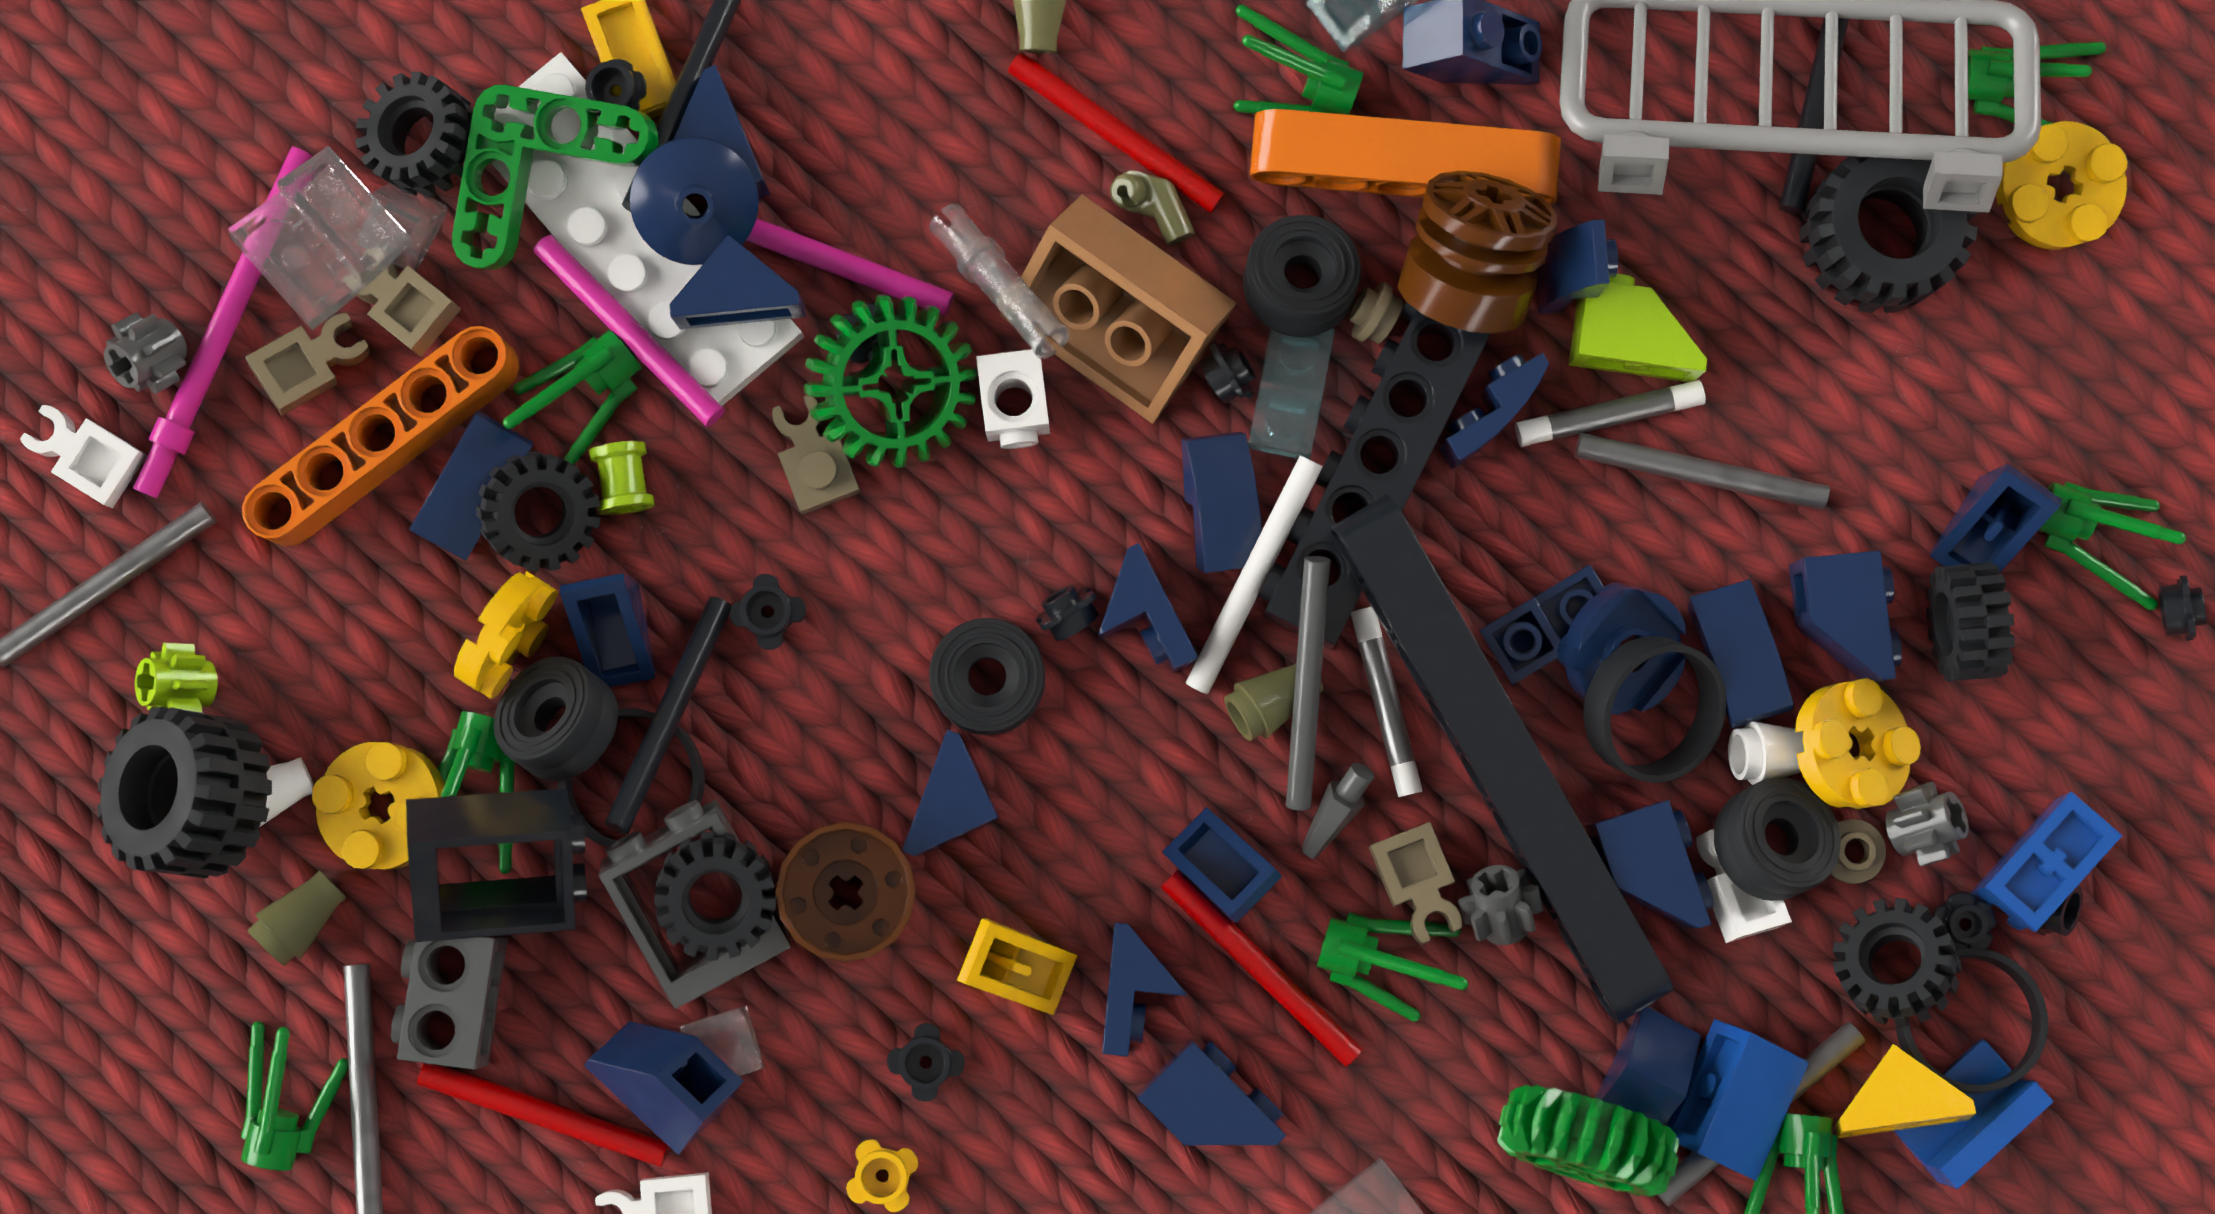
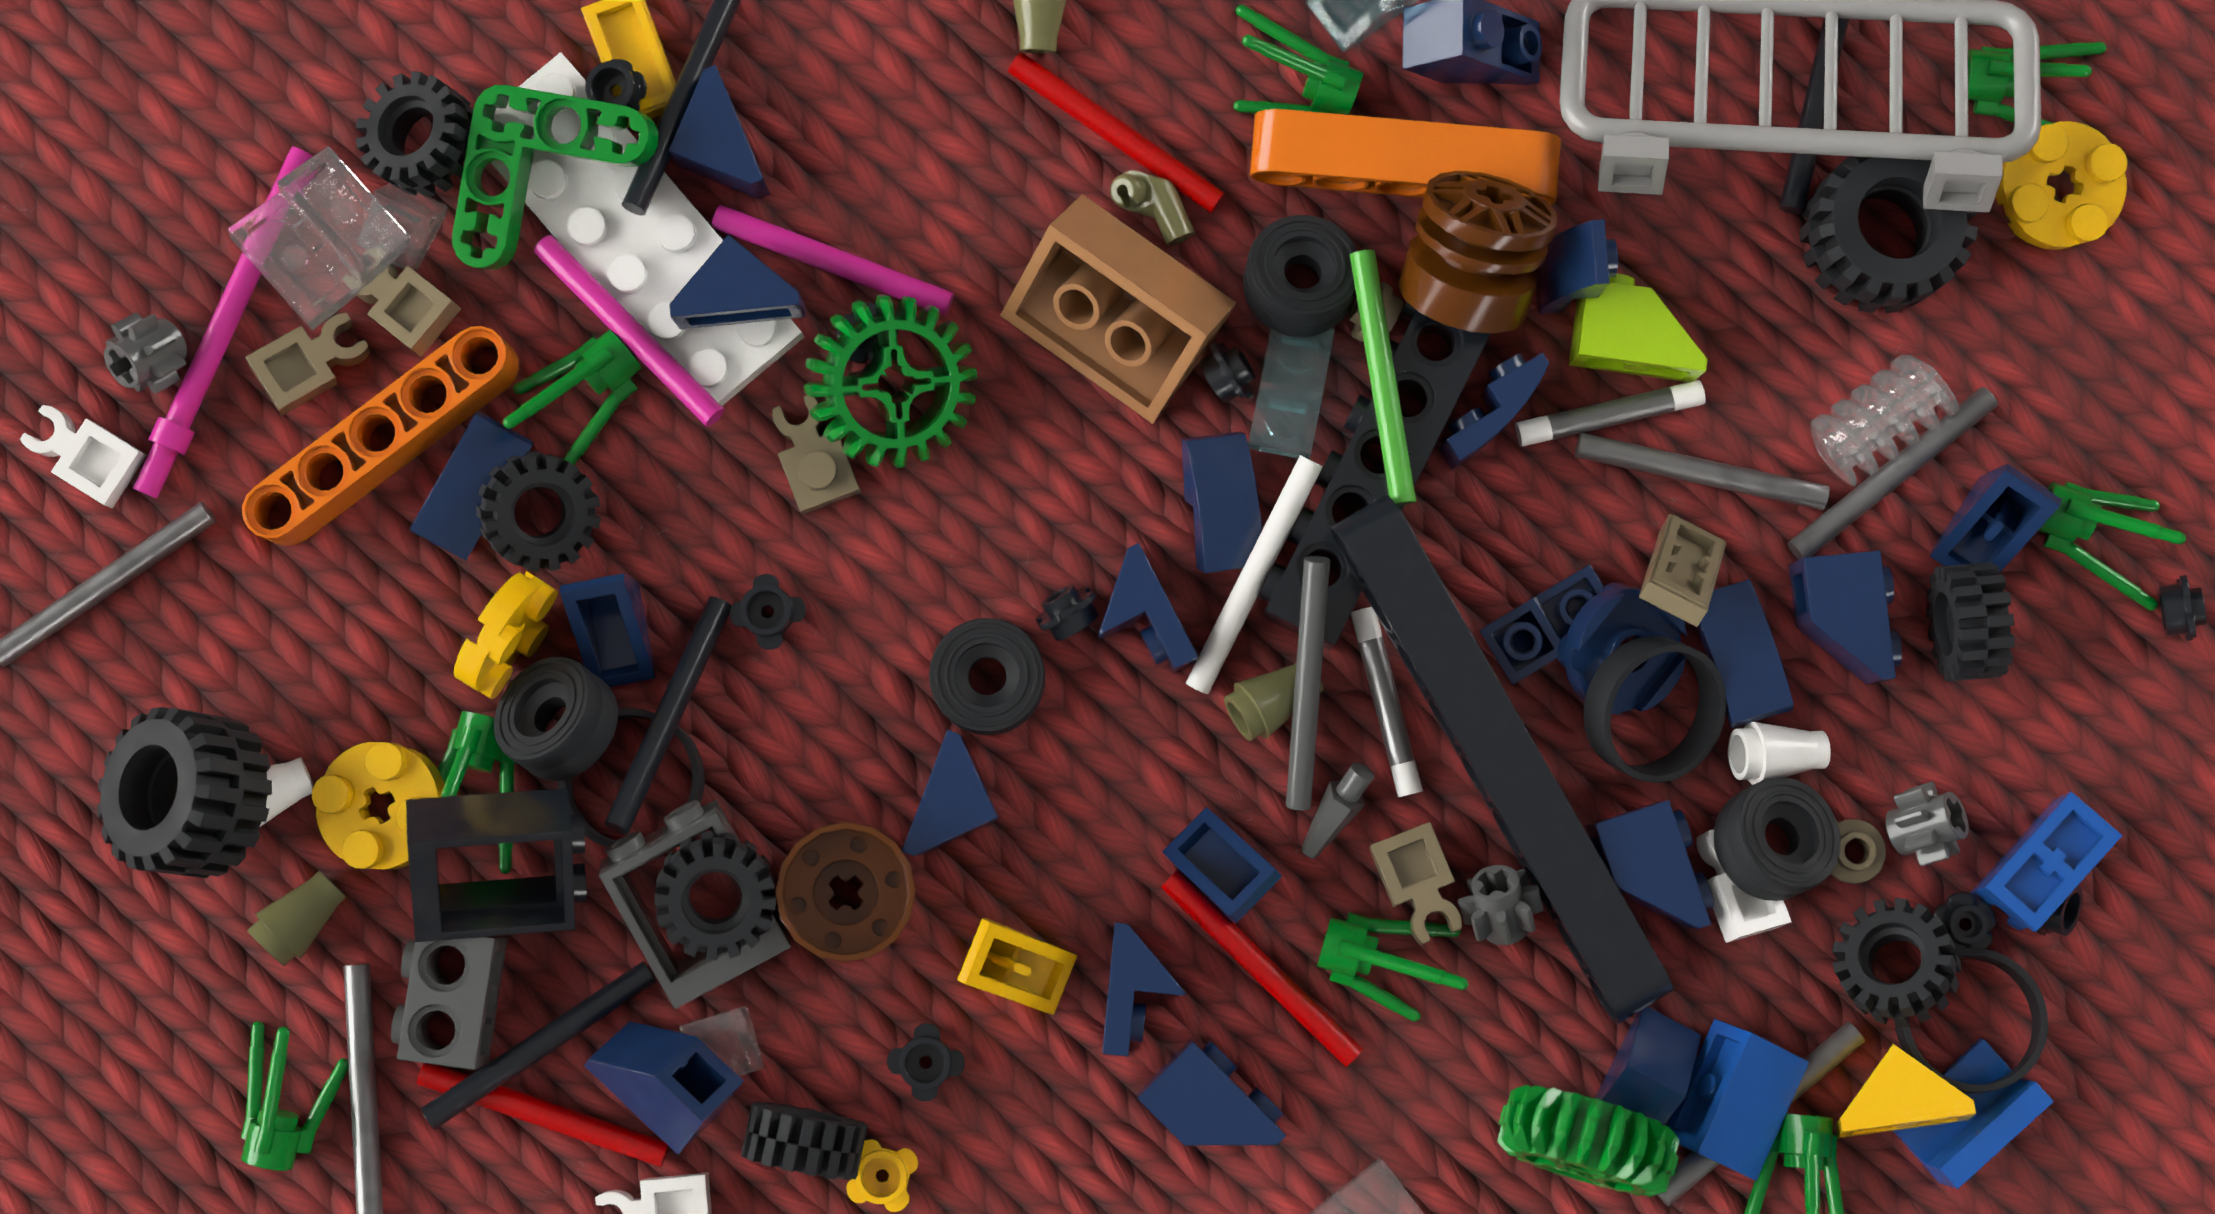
lime gear [135,643,218,713] -> none
lime bush [589,441,655,515] -> none
dark blue dish [630,137,759,265] -> none
clear pin [929,204,1070,359] -> none
white brick [976,348,1050,449] -> none
yellow plate [1795,678,1921,810] -> none
none -> black bar [421,961,657,1130]
none -> black tyre [741,1102,868,1180]
none -> bright green bar [1350,249,1416,506]
none -> dark tan plate [1639,514,1727,627]
none -> flat silver bar [1787,387,1998,560]
none -> clear piece [1810,354,1959,487]

